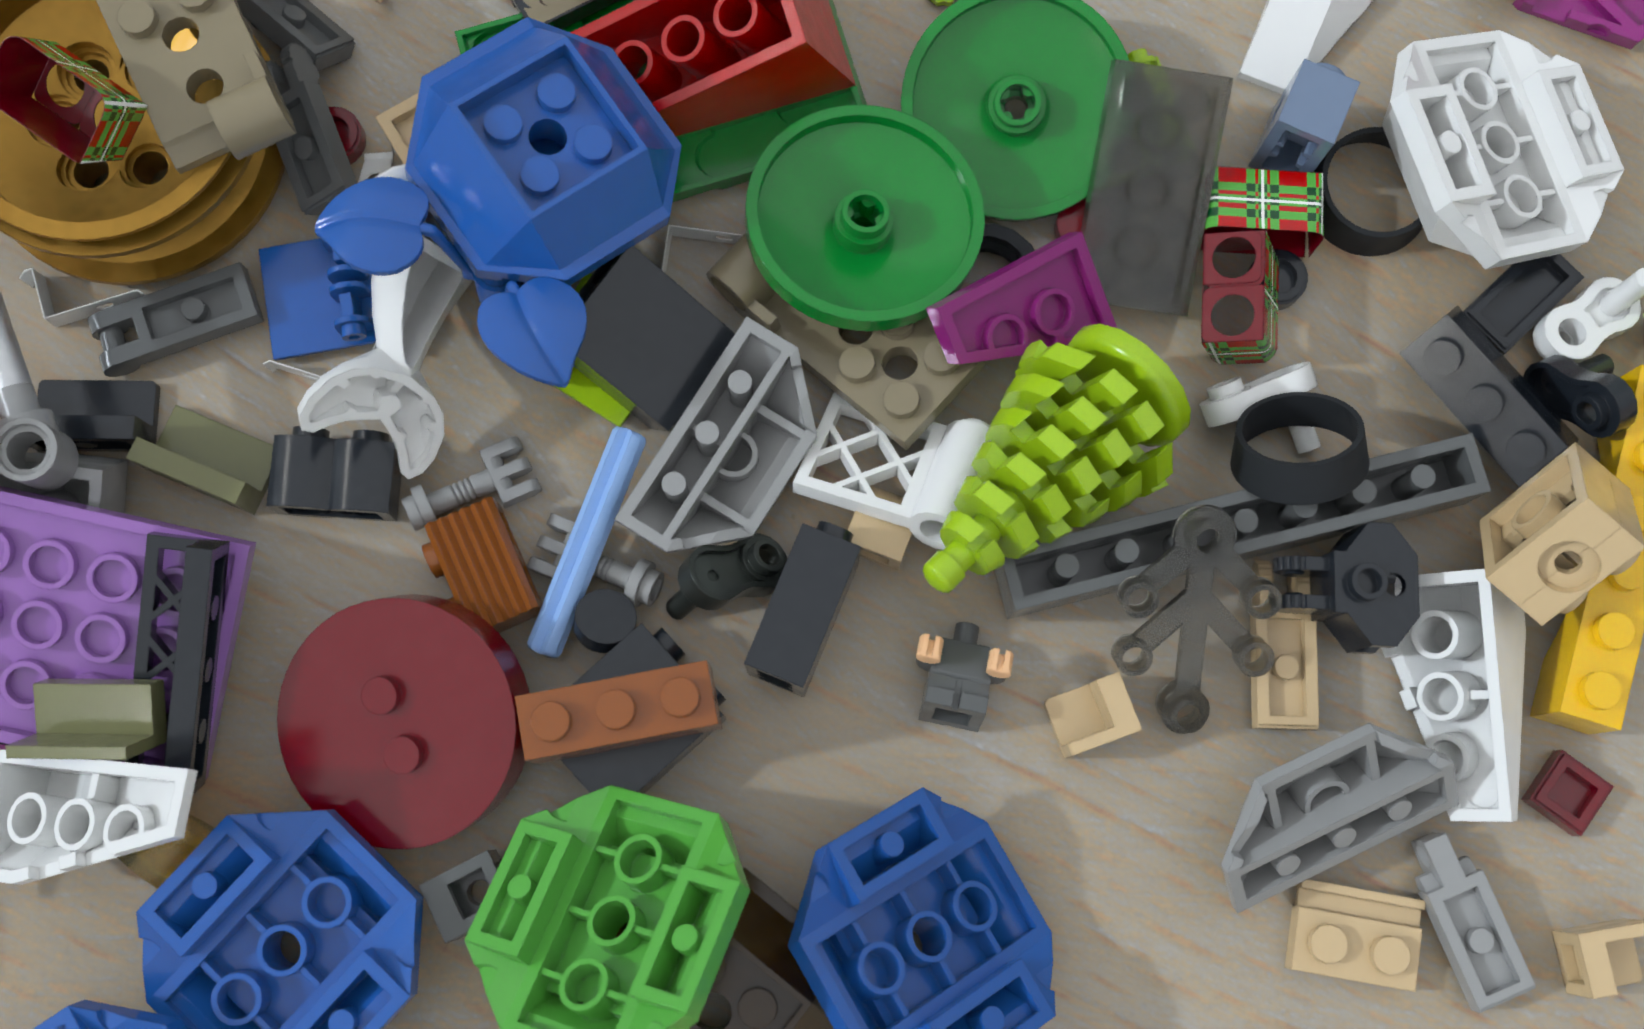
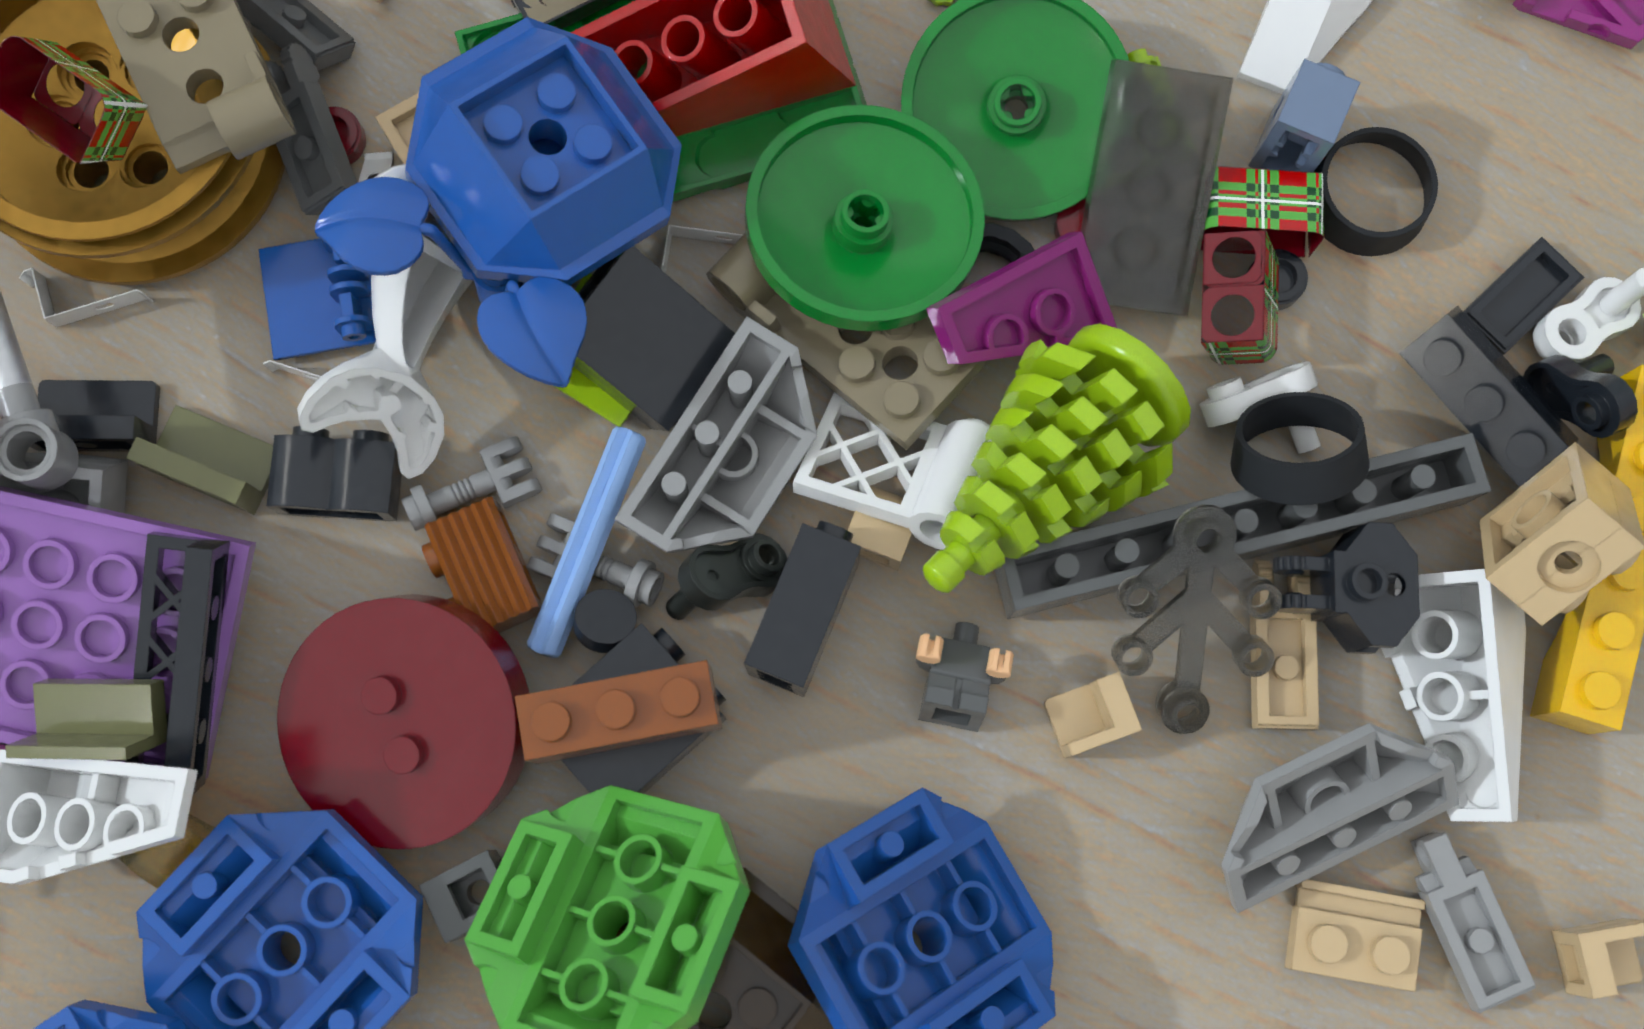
dark grey plate [87,262,265,377] -> none
white piece [1382,30,1625,270] -> none
dark red tile [1521,750,1614,836] -> none

